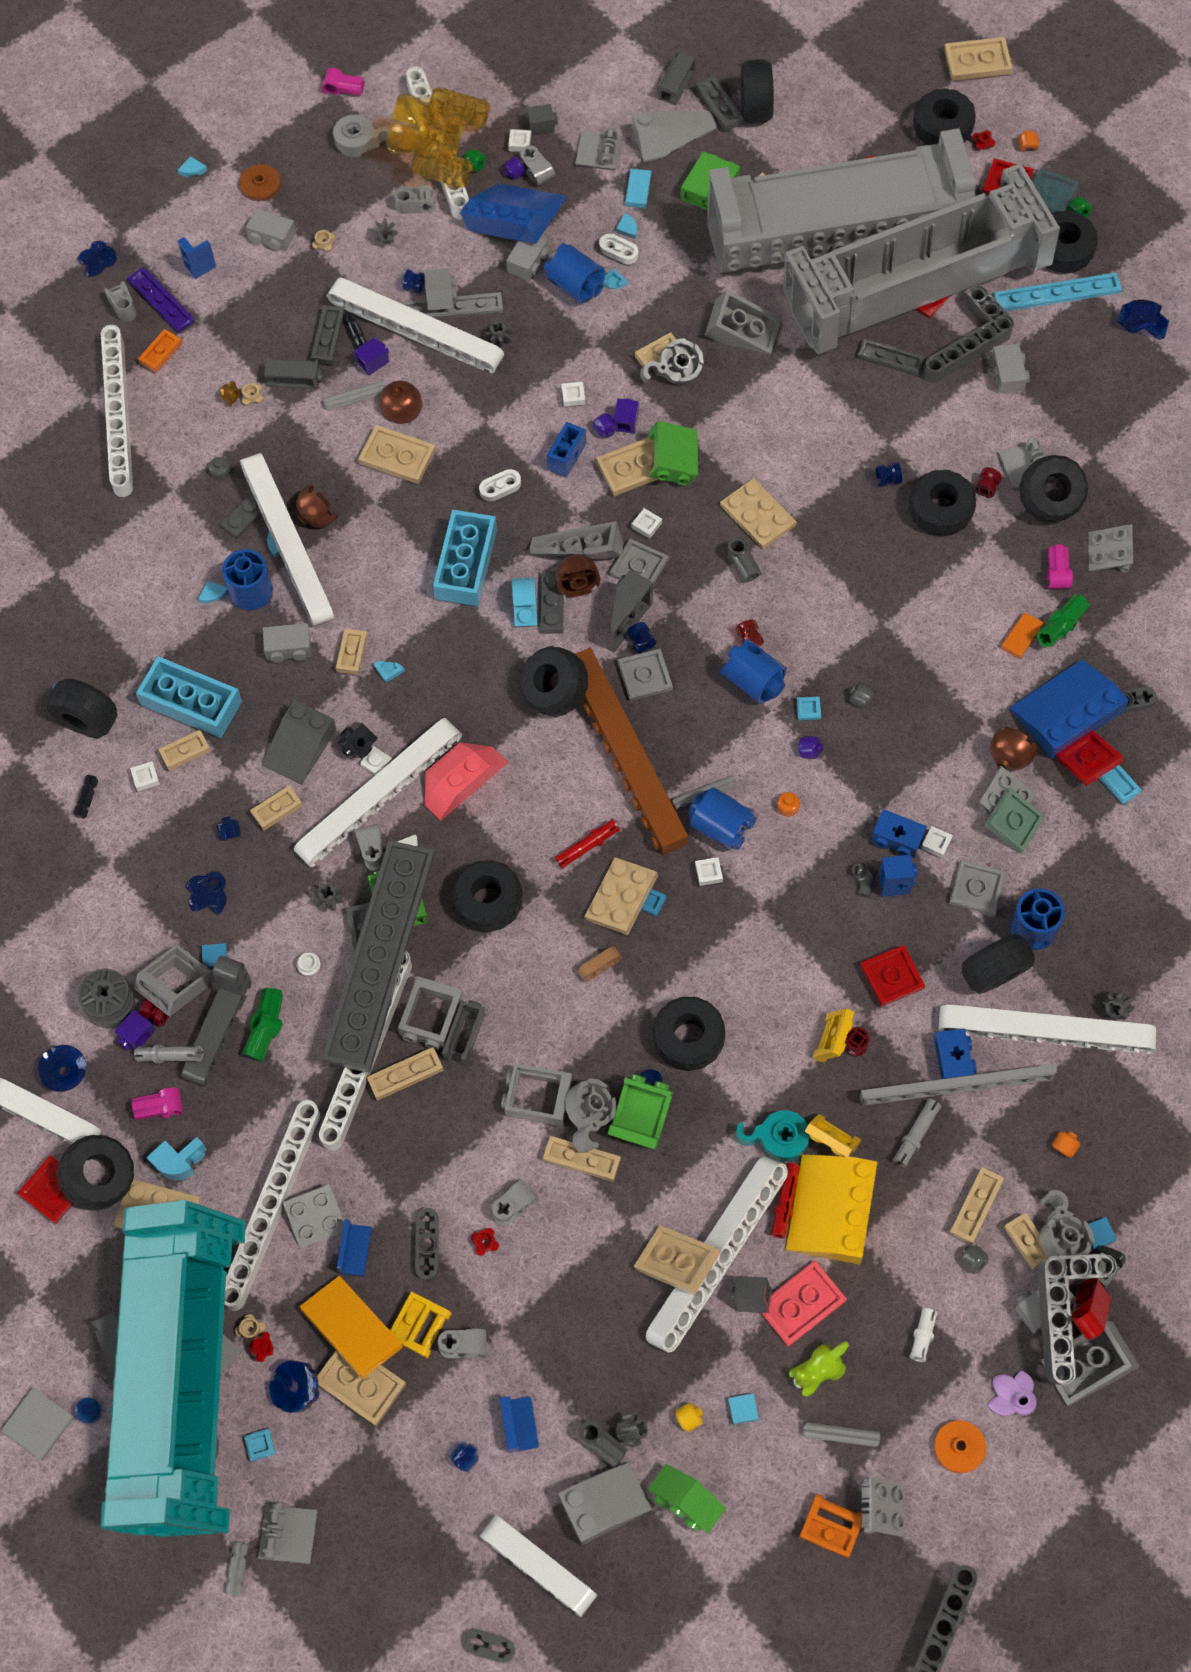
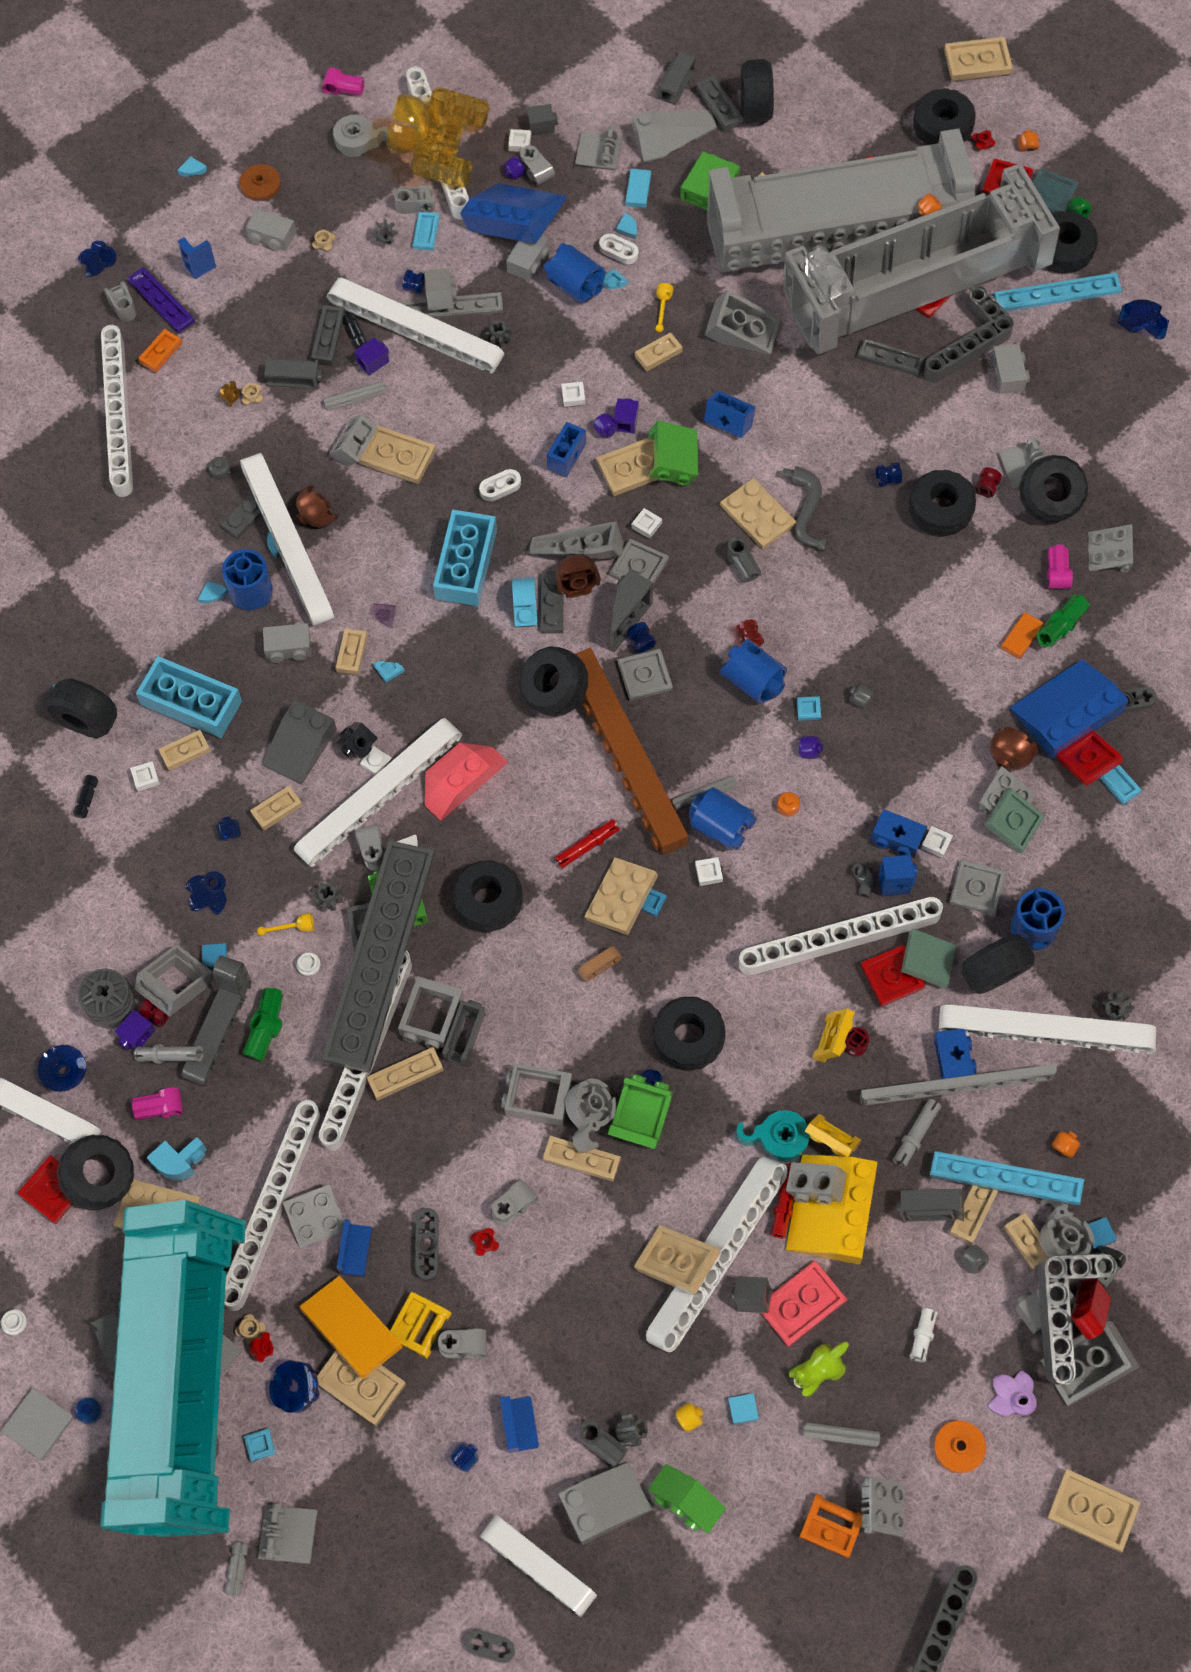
copper cylinder [379,380,423,424] -> none
green piece [463,149,486,173] -> none
light grey piece [640,339,704,384] -> none
none -> white plate [1,1310,27,1335]
none -> yellow hinge [257,912,315,936]
none -> light grey brick [329,414,378,466]
none -> clear purple tile [373,603,396,628]
none -> medium azure tile [413,212,440,251]
none -> yellow hinge [655,283,674,333]
none -> blue brick [704,390,756,438]
none -> white beam [739,897,943,976]
none -> dark grey animal [782,466,827,552]
none -> light grey brick [786,1162,847,1205]
none -> clear brick [804,245,848,302]
none -> dark grey window [896,1188,964,1223]
none -> sand green tile [901,929,956,988]
none -> orange piece [918,193,942,216]
none -> medium azure tile [930,1151,1084,1206]
none -> tan plate [1047,1469,1141,1553]

